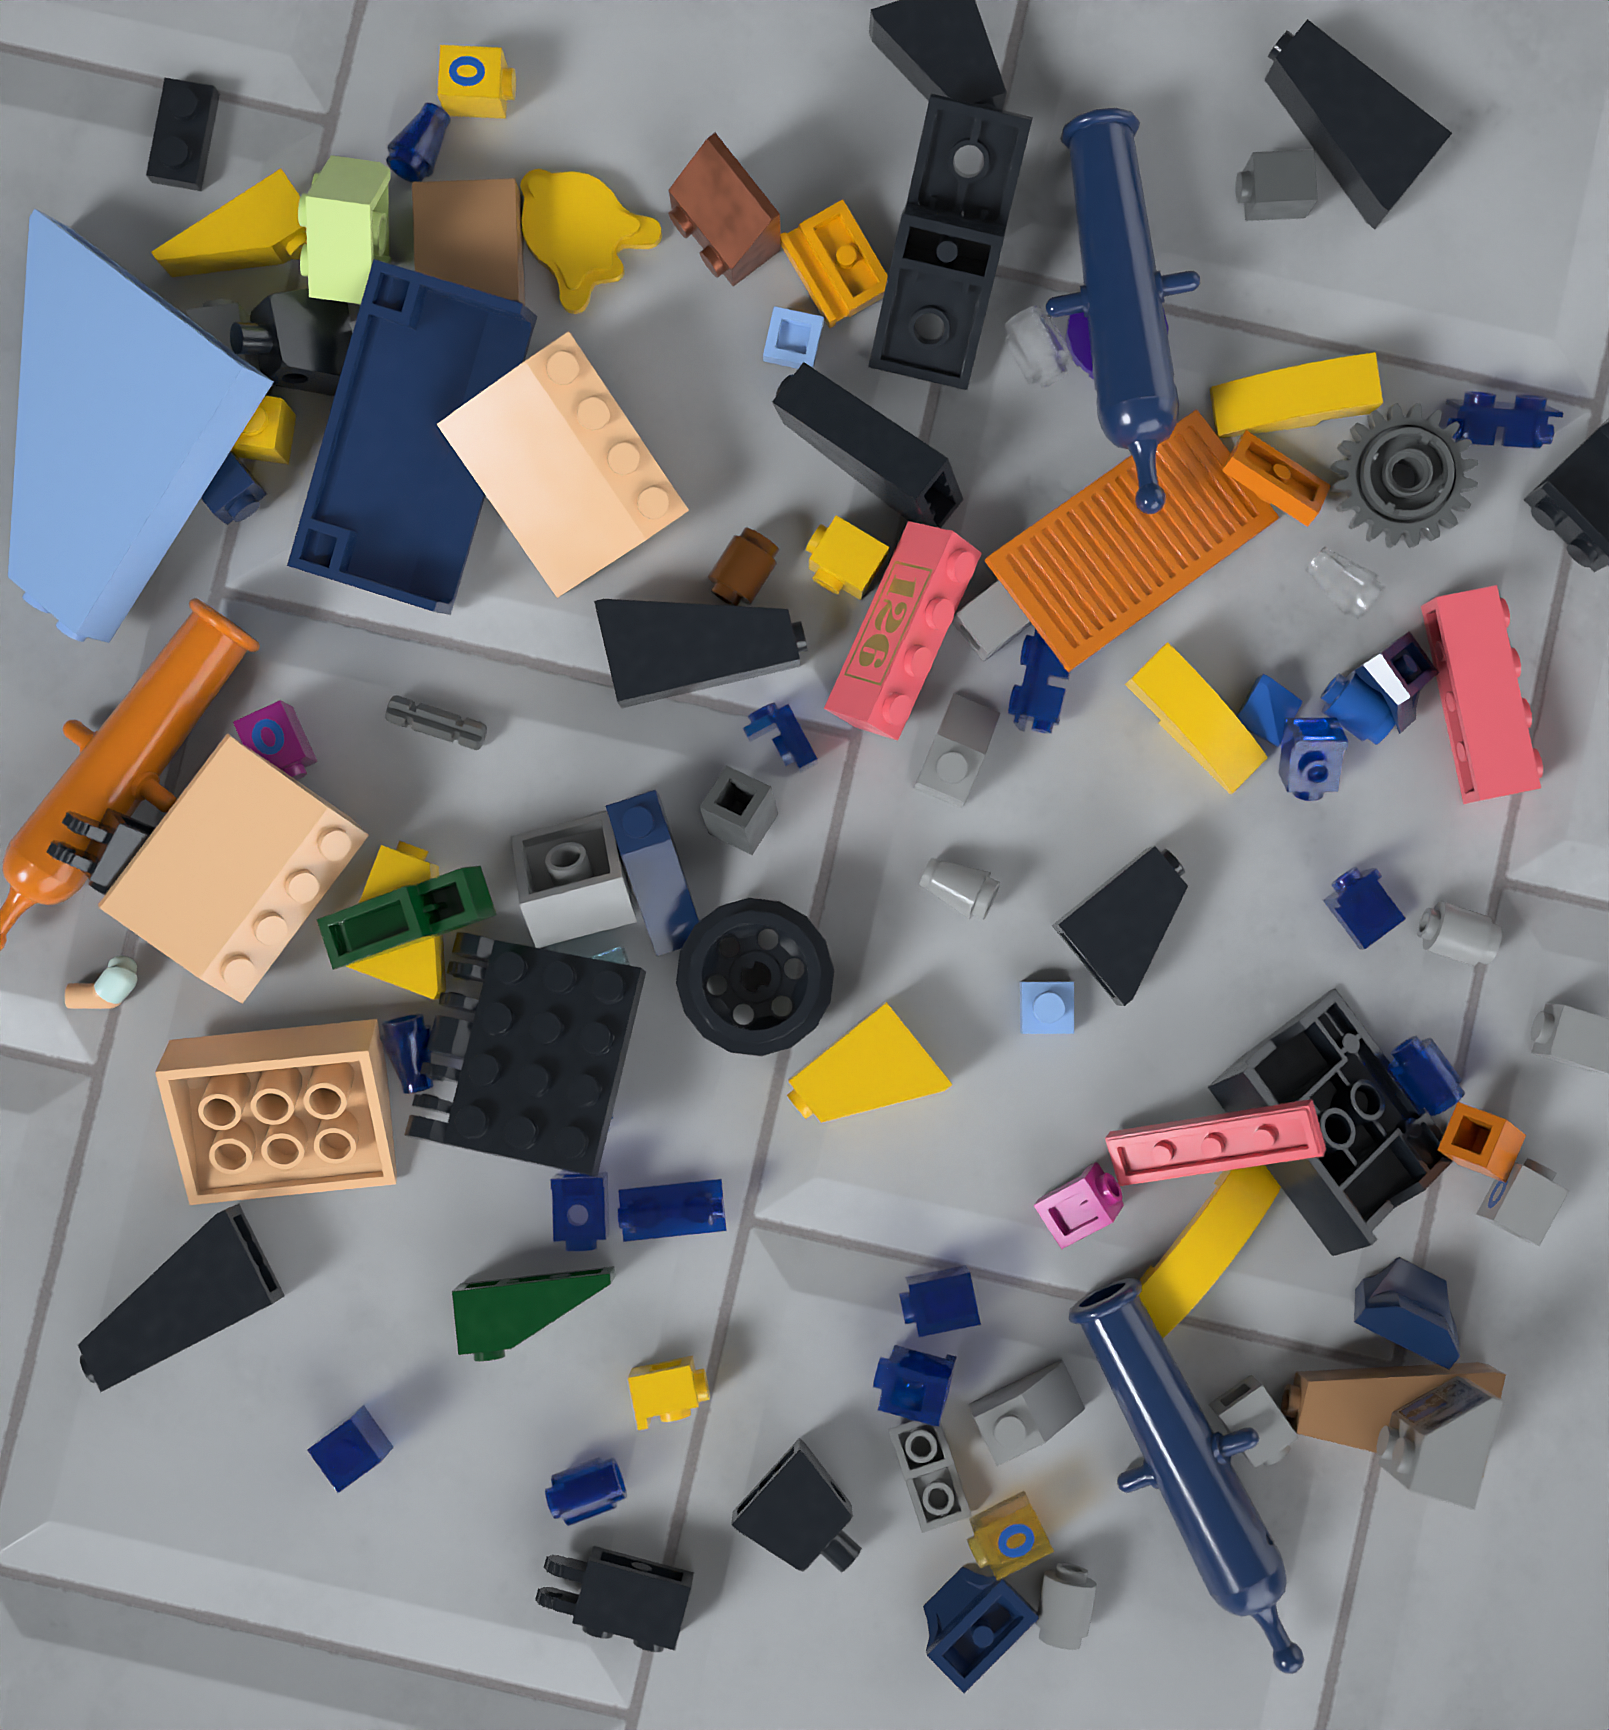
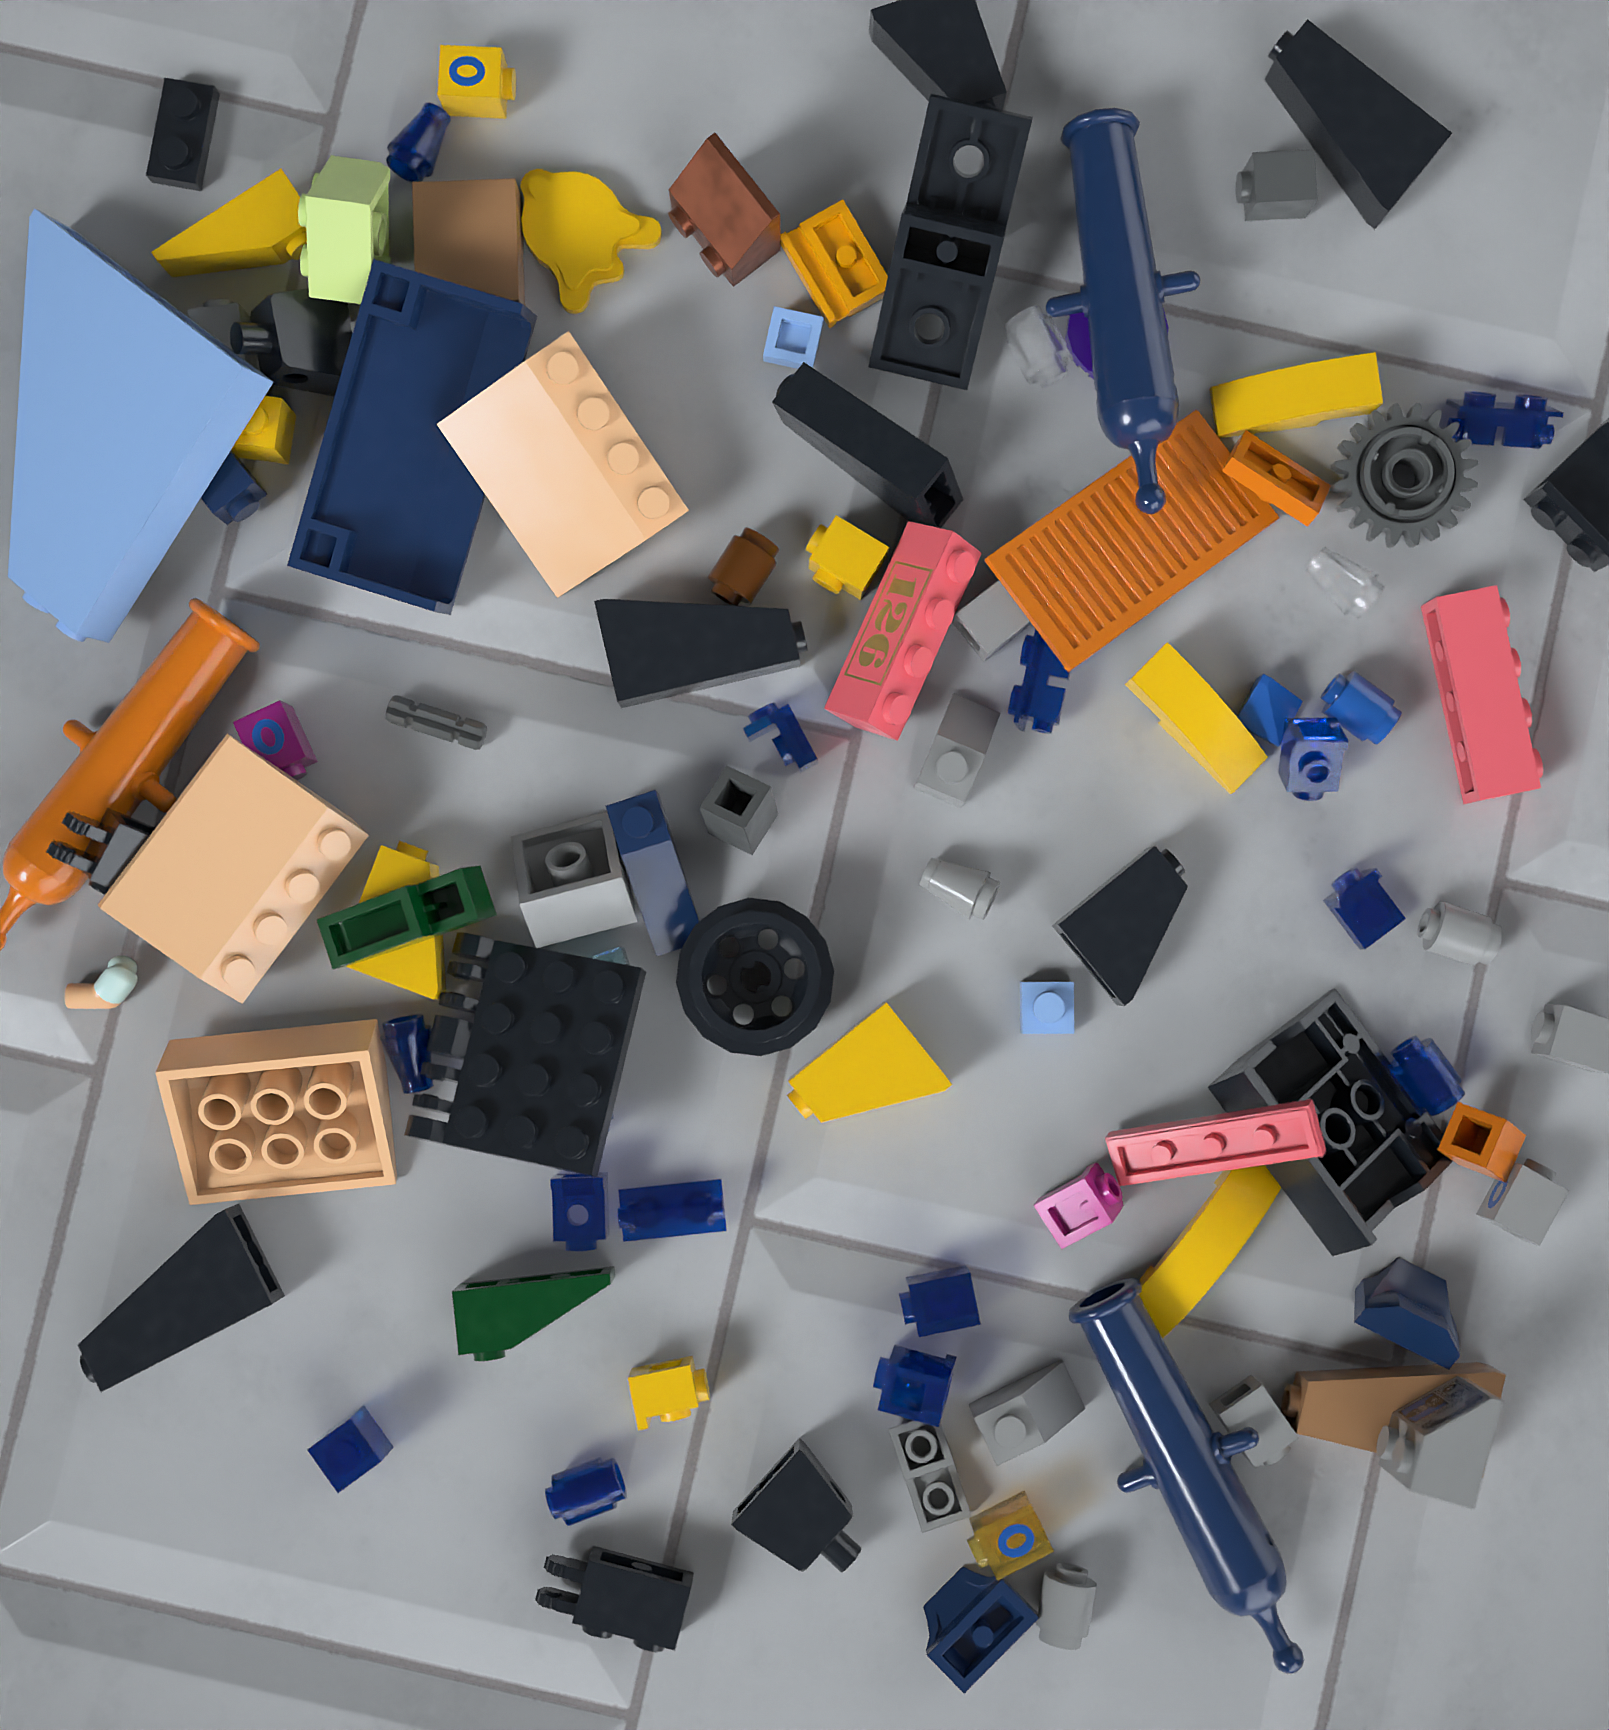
dark blue slope [1354,631,1439,734] -> none

